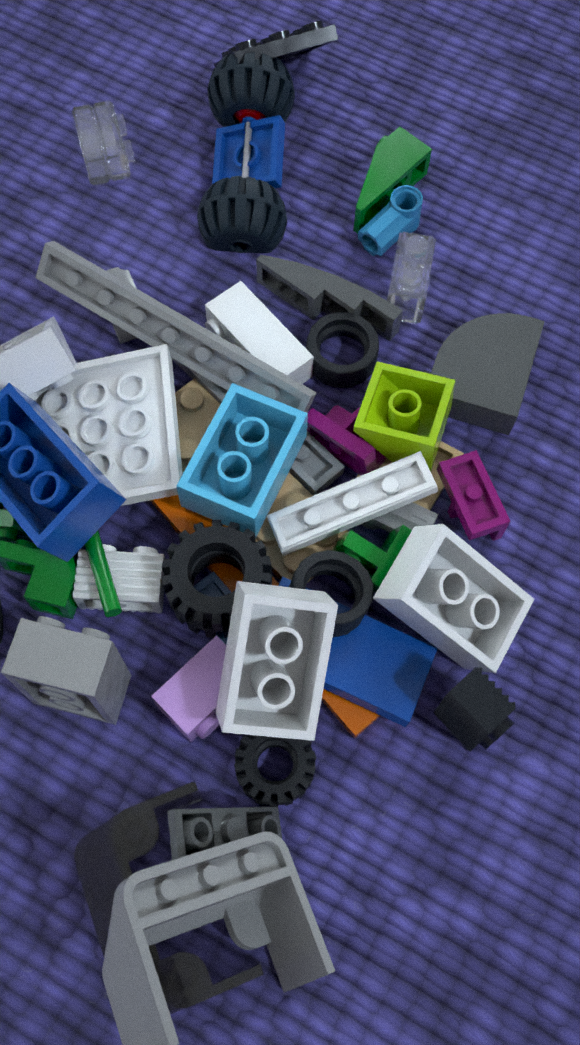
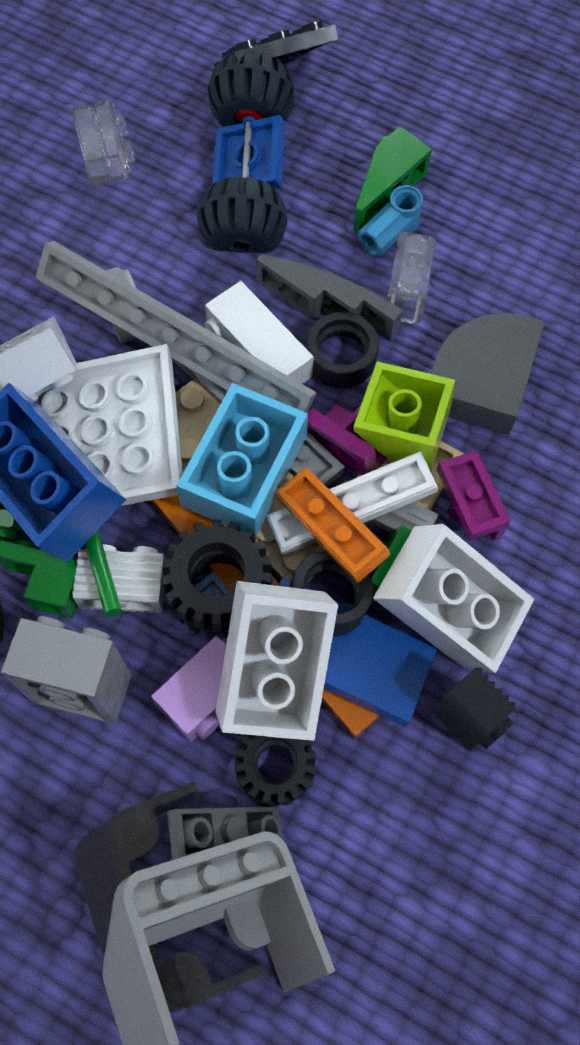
none -> orange tile [274,467,390,583]

